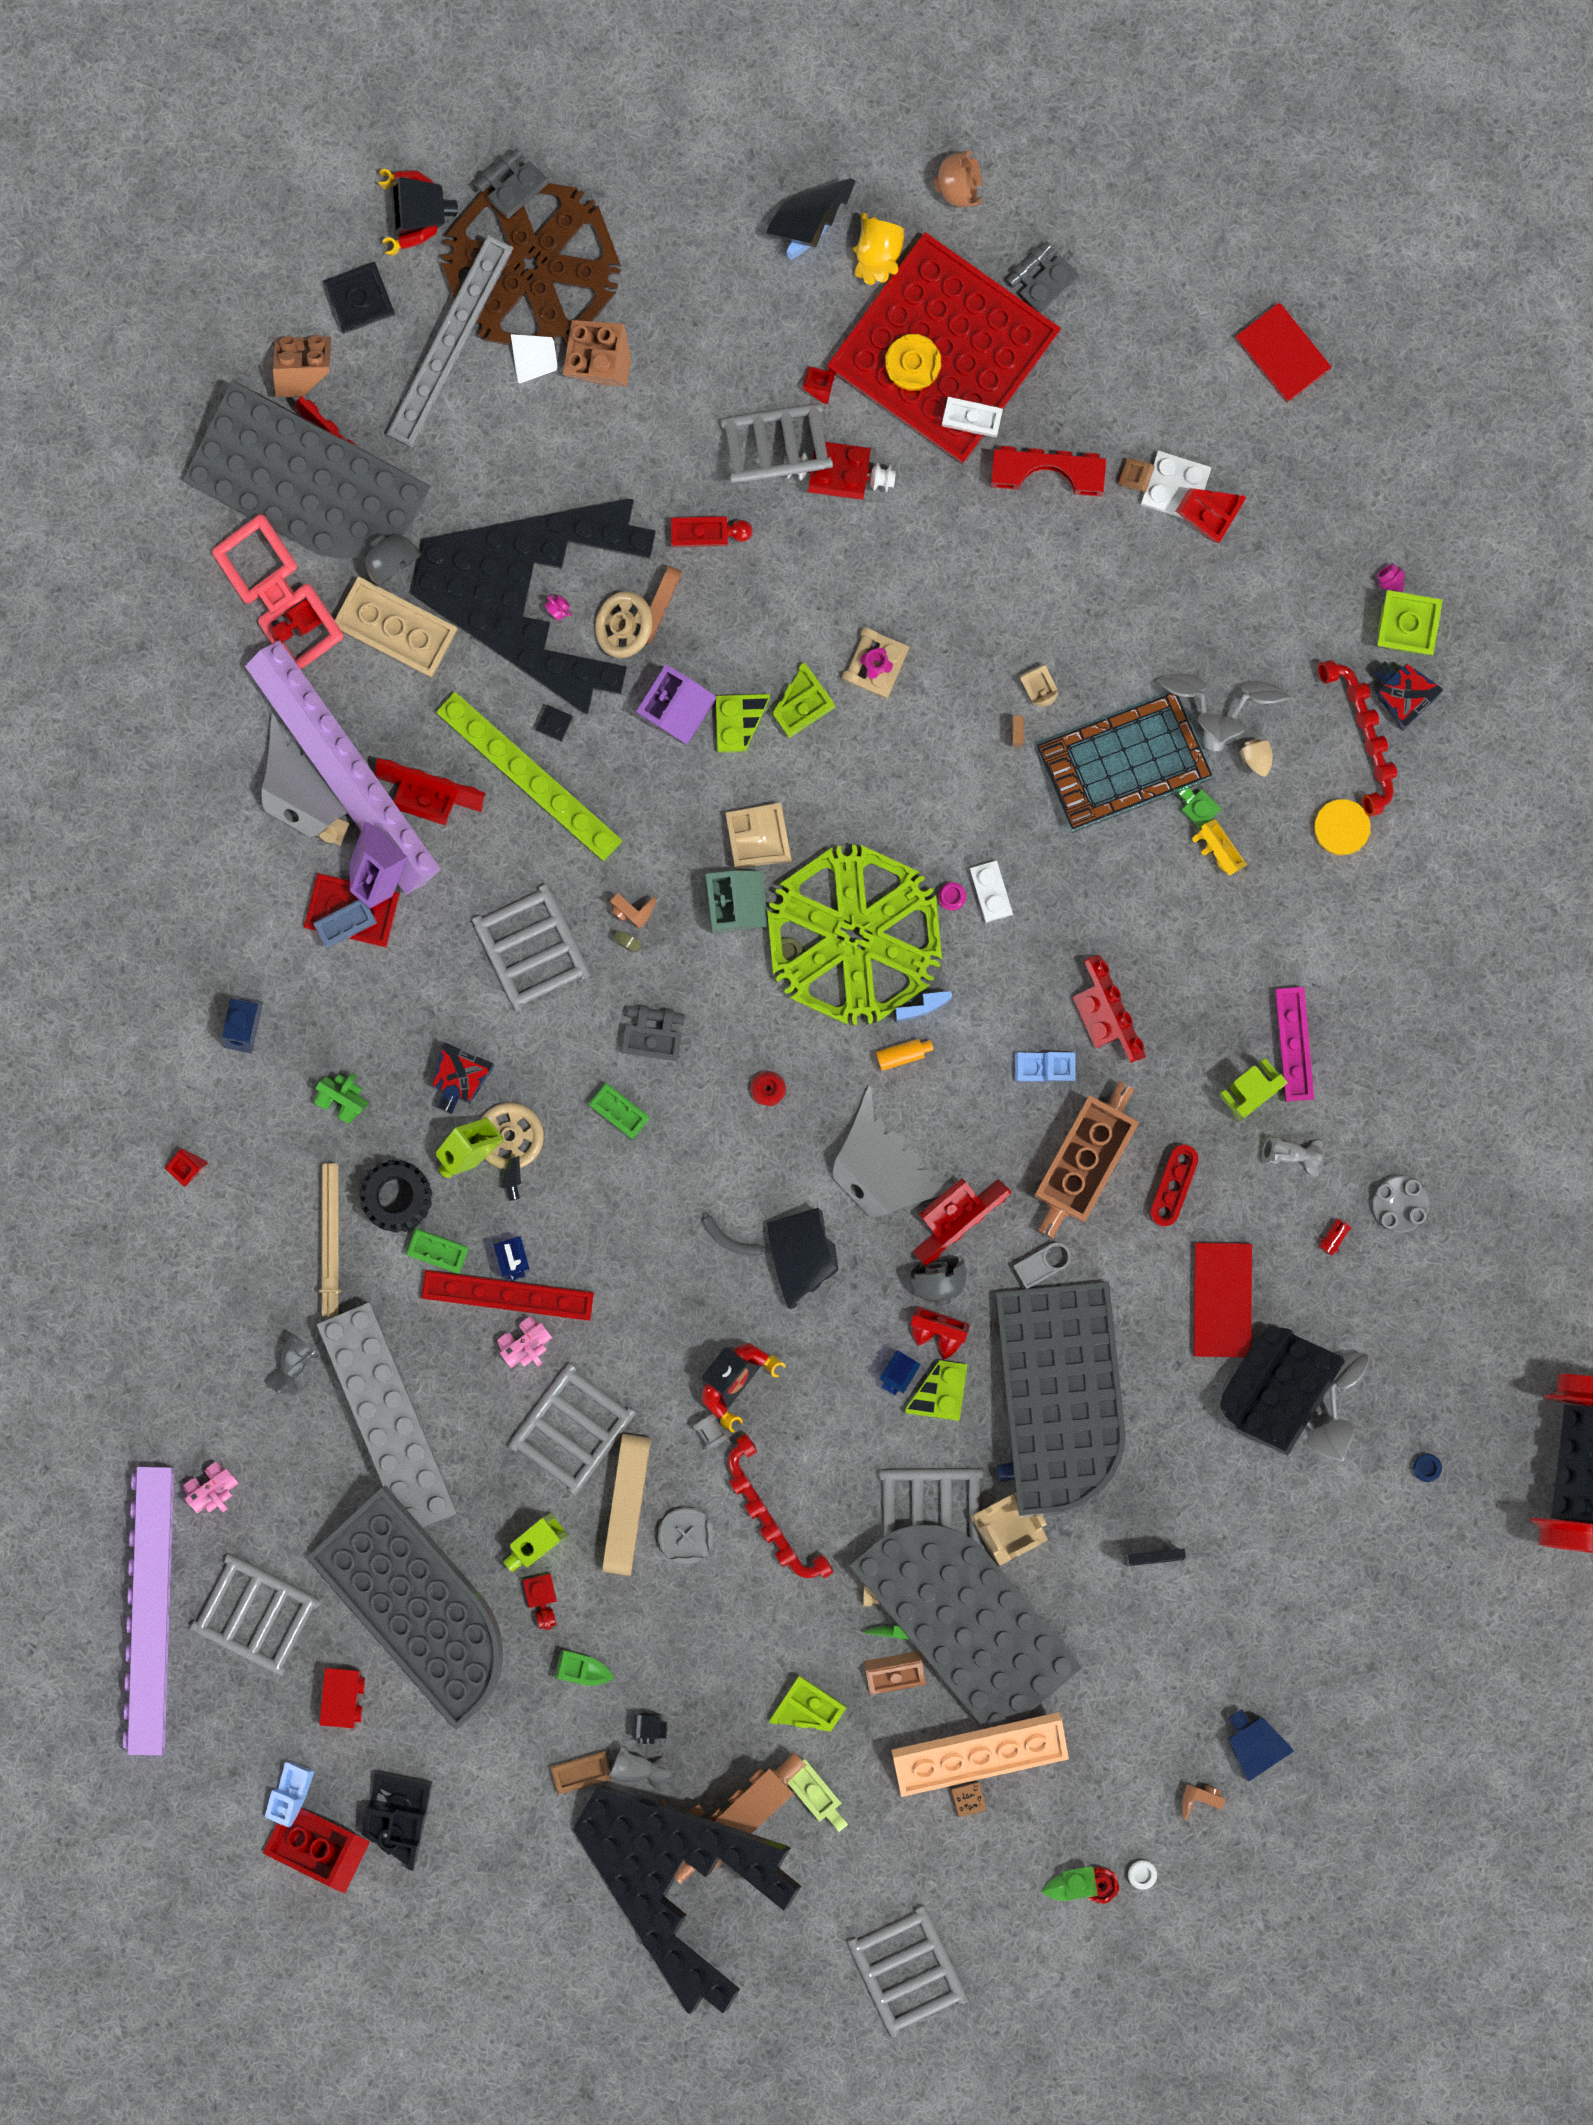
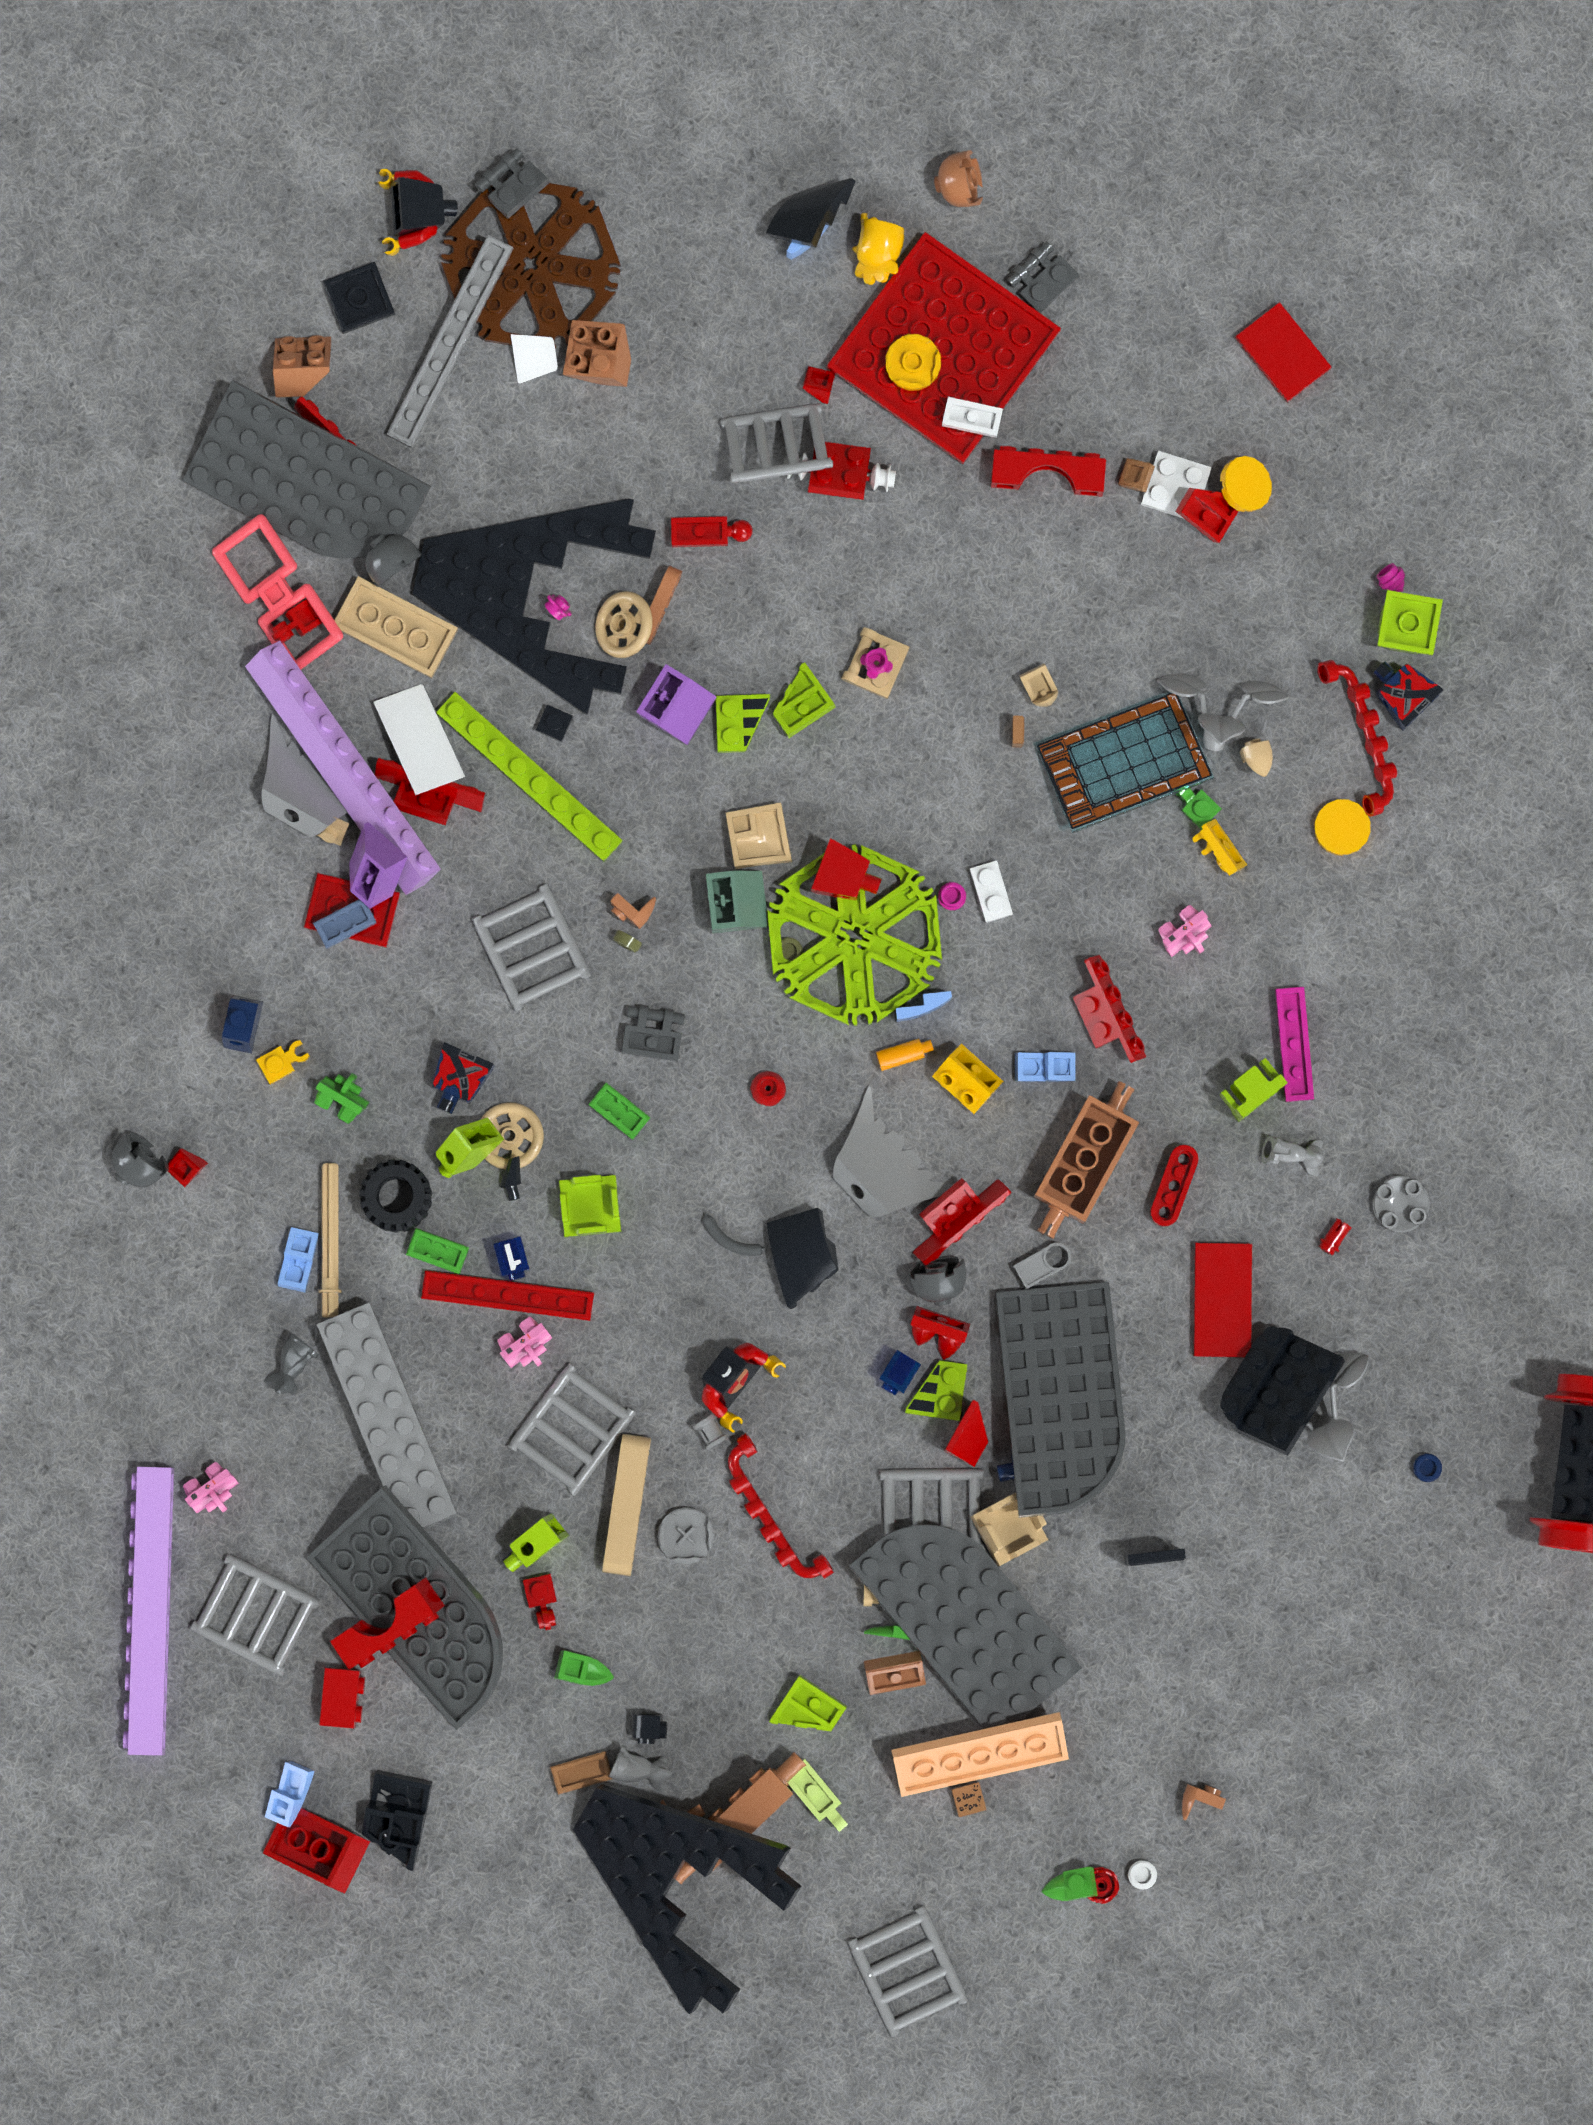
dark blue torso [1228,1709,1294,1782] -> none
none -> dark grey cylinder [112,1132,169,1188]
none -> yellow plate [256,1040,310,1085]
none -> light blue slope [278,1227,319,1293]
none -> red arch [330,1577,445,1670]
none -> white sticker [373,684,465,795]
none -> lime panel [559,1175,621,1237]
none -> red torso [811,838,882,901]
none -> yellow brick [932,1043,1004,1114]
none -> red slope [944,1400,988,1467]
none -> bright pink hips [1158,905,1212,957]
none -> yellow tile [1220,456,1272,512]

